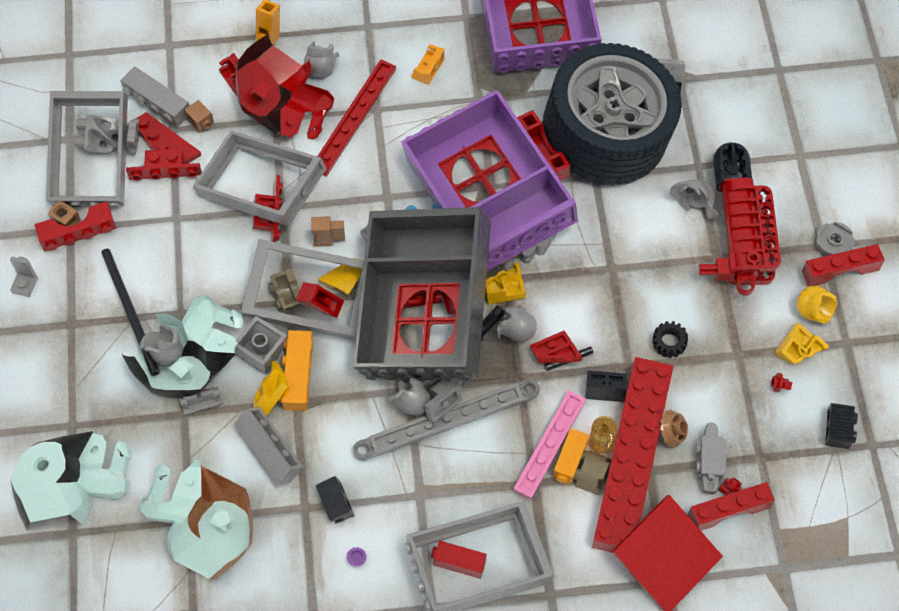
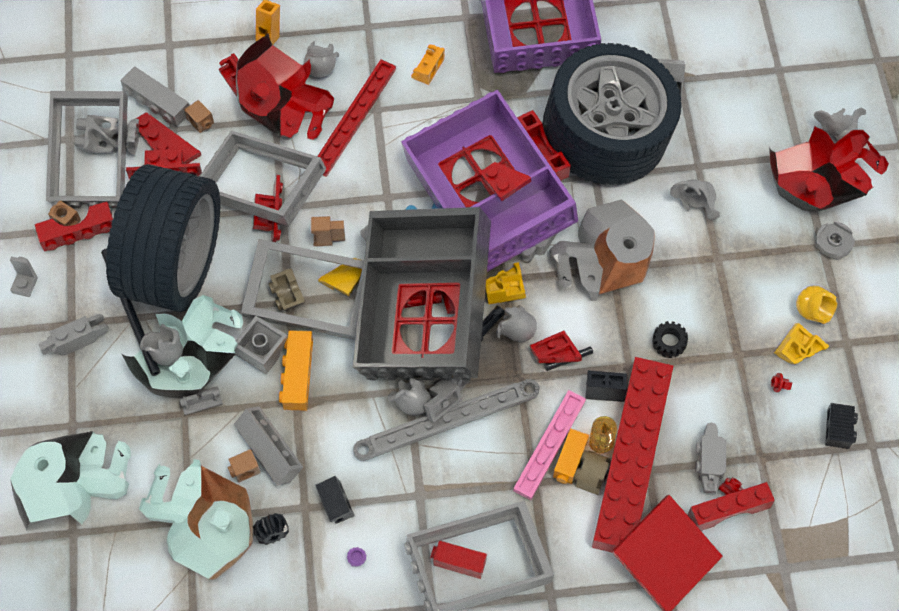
yellow slope [253,360,288,416] -> none
red slope [296,282,344,318] -> none
medium nougat piece [660,409,688,448] -> none
red piece [698,142,781,296] -> none
red arch [802,244,885,286] -> none
none -> light grey hinge [39,314,108,355]
none -> black wheel [106,164,221,312]
none -> medium nougat brick [228,449,261,483]
none -> black gear [253,513,289,545]
none -> red wing [479,162,532,201]
none -> light grey piece [549,199,655,301]
none -> red piece [769,126,889,212]
none -> light grey piece [814,108,866,141]

